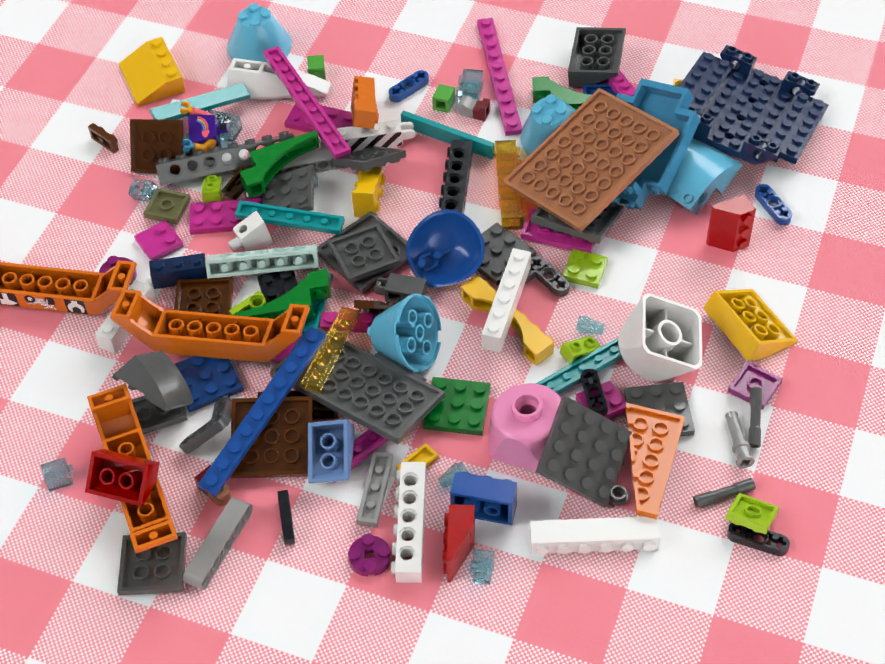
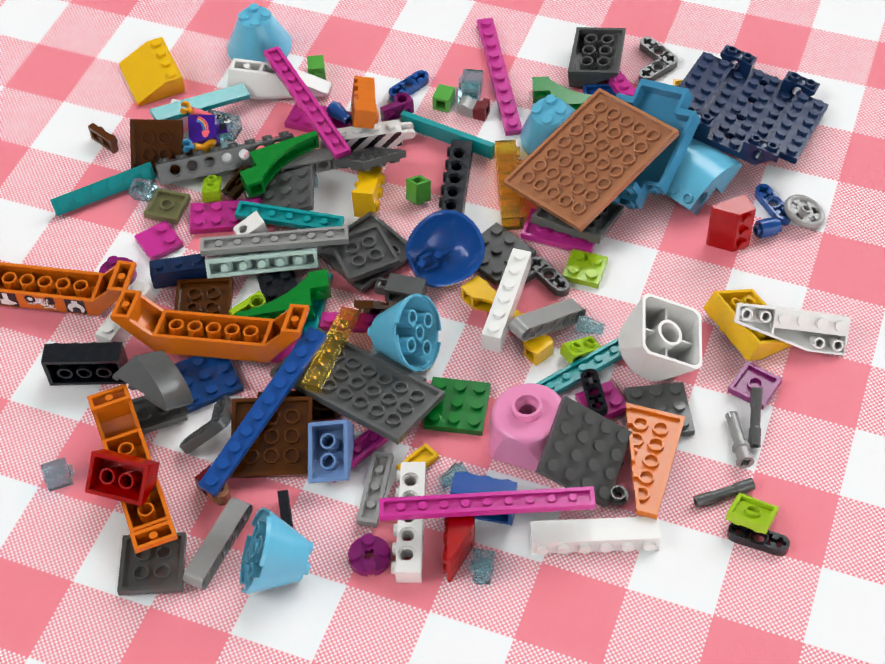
none -> black brick [41,342,128,386]
none -> teal plate [50,162,157,216]
none -> light grey plate [200,225,349,256]
none -> medium azure cone [240,507,313,594]
none -> blue cone [326,101,352,124]
none -> dark pink plate [379,486,596,521]
none -> magenta plate [380,92,414,122]
none -> bright green brick [406,175,431,205]
none -> light grey beam [508,298,586,342]
none -> dark grey beam [638,37,678,82]
none -> white wedge [734,303,851,356]
none -> blue brick [753,217,782,238]
none -> light grey plate [784,194,825,229]

